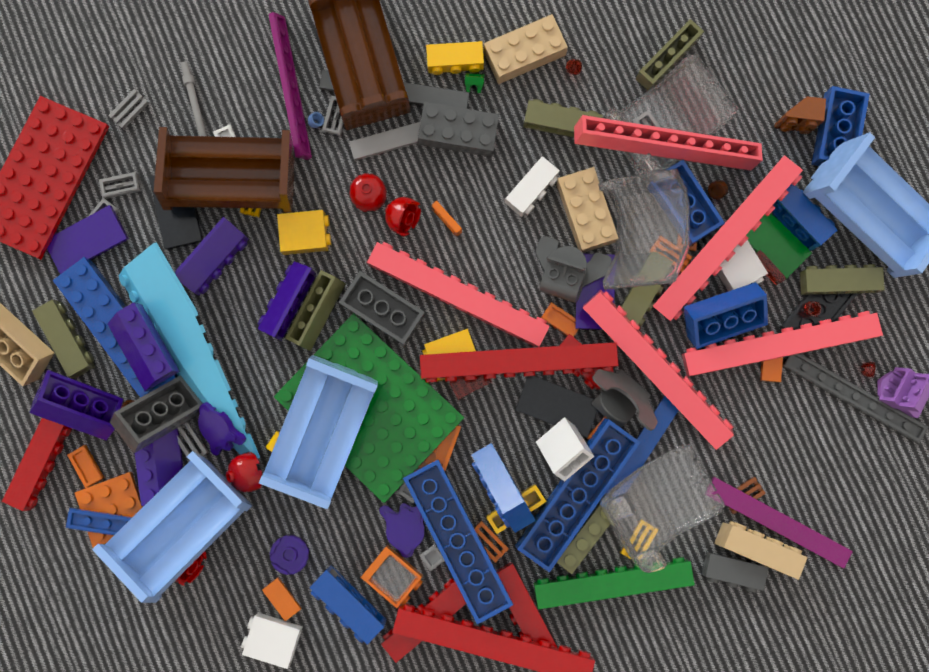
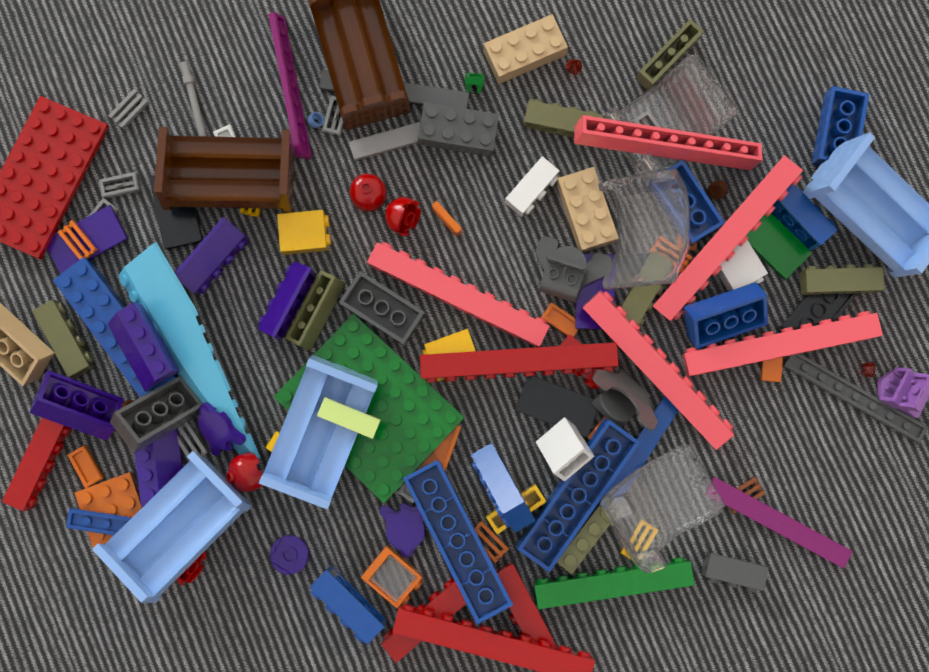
white brick [241,613,303,669] -> none
orange tile [262,577,302,621] -> none
light grey tile [419,544,445,572] -> none
yellow brick [426,41,484,75] -> none
clear red tile [449,376,492,400] -> none
tan brick [714,521,808,580] -> none
clear red tile [756,250,786,285] -> none
dark orange slope [774,96,826,134] -> none
clear red hinge [803,301,821,317] -> none
none -> orange tile [58,220,98,260]
none -> yellowish green tile [317,397,381,439]

